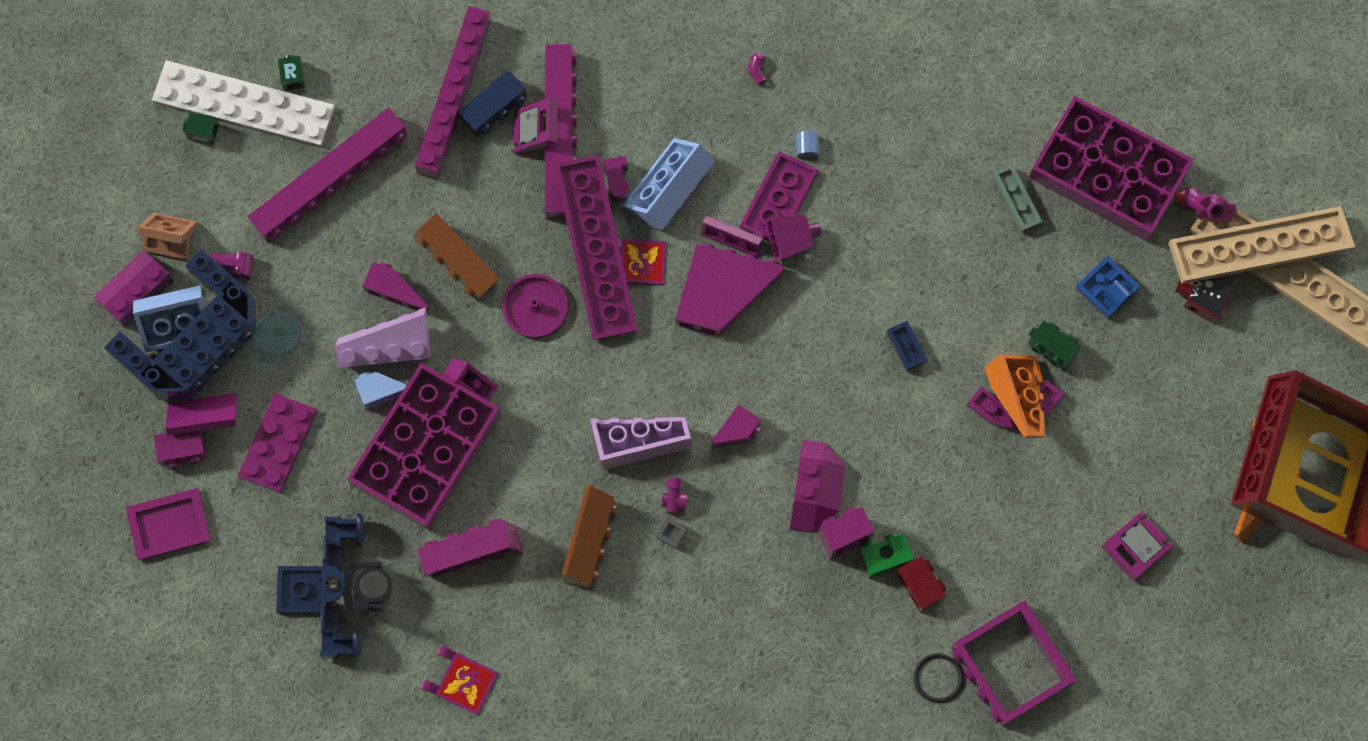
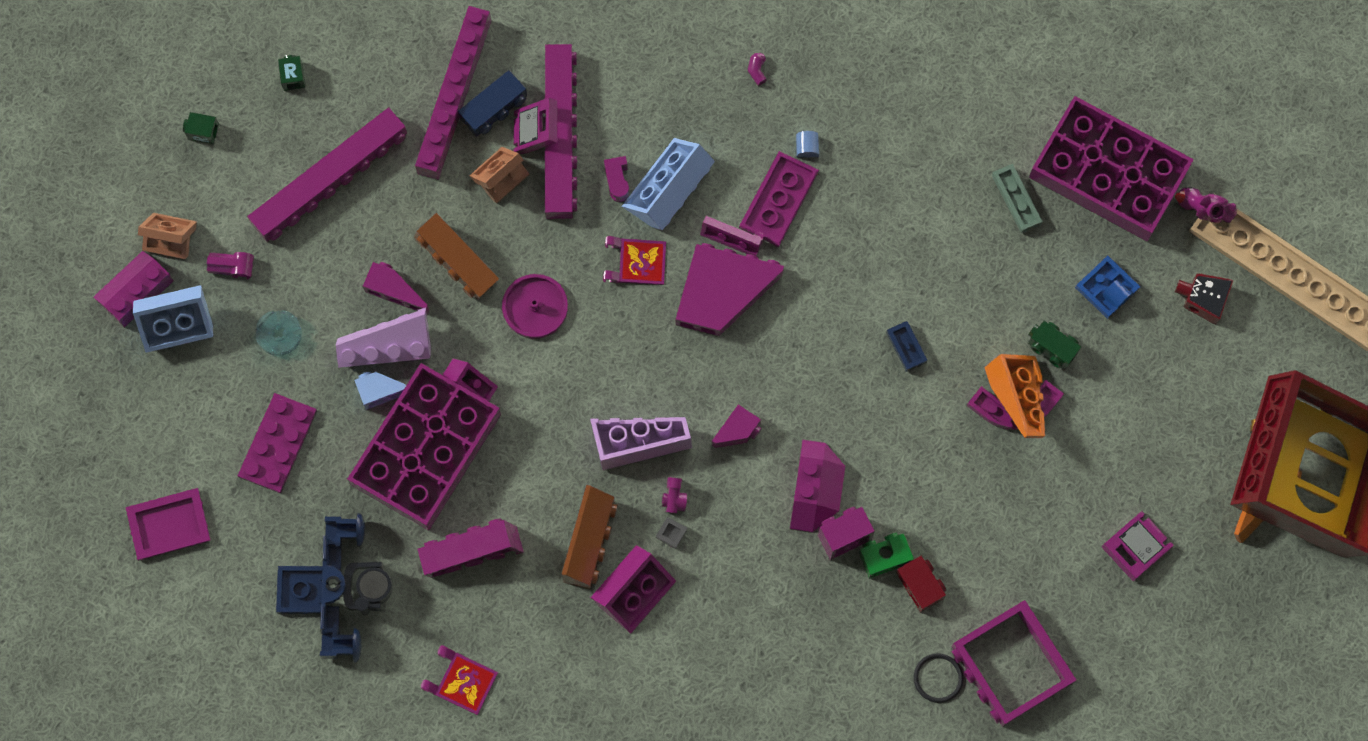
dark blue wedge [104,249,256,400] -> none
white plate [152,60,335,147] -> none
magenta brick [154,431,207,469] -> none
magenta tile [165,393,238,435] -> none
magenta plate [554,155,638,341] -> none
magenta torso [765,215,821,261] -> none
tan plate [1168,206,1355,284] -> none
none -> nougat bracket [469,147,529,203]
none -> magenta slope [590,545,676,634]

